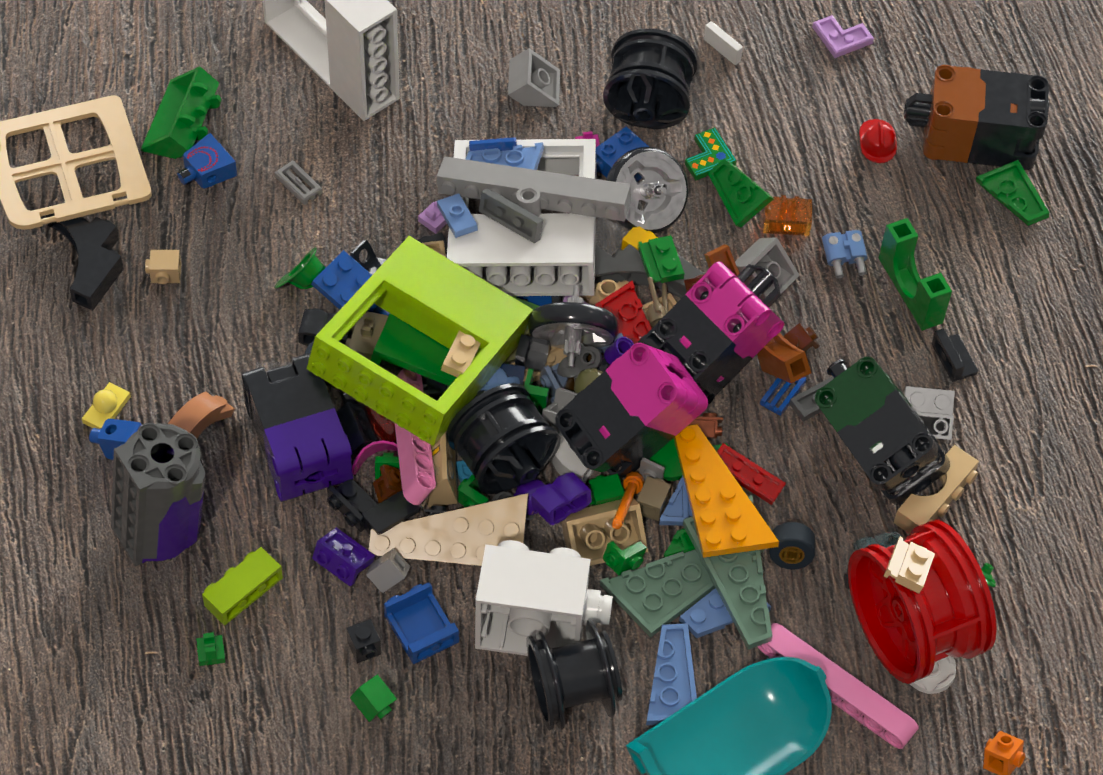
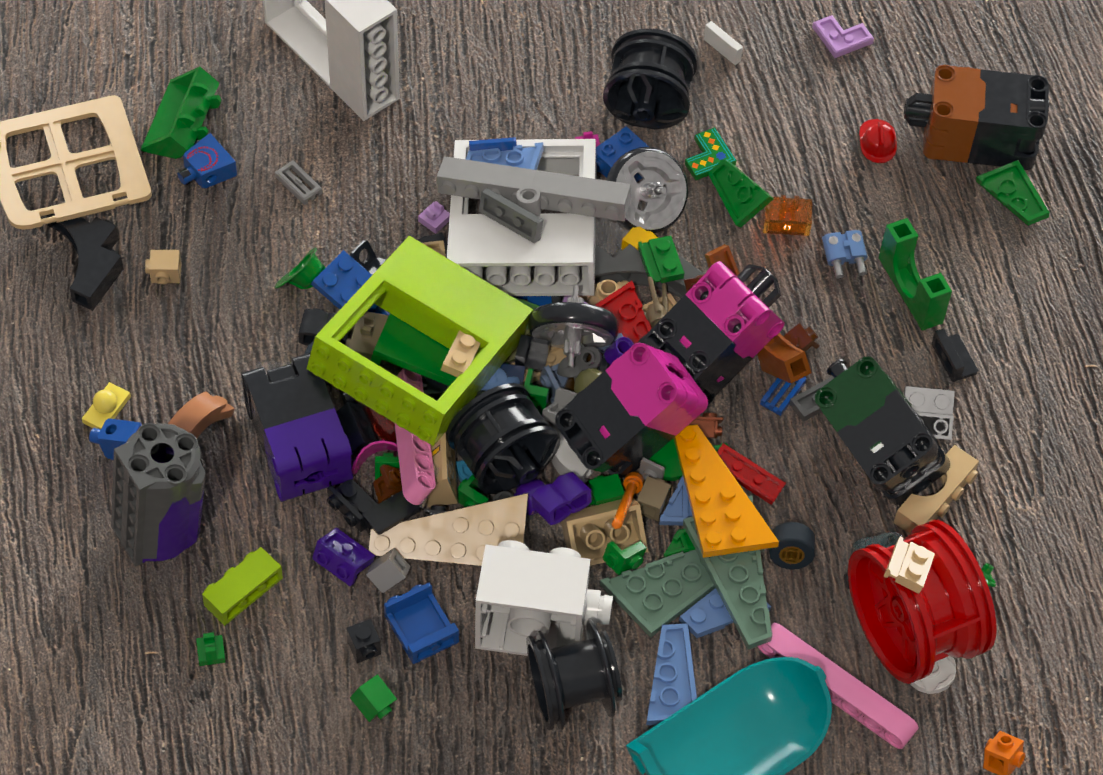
medium blue plate [437,194,478,238] -> none
light grey slope [508,48,560,107] -> none
light grey slope [735,237,800,301] -> none

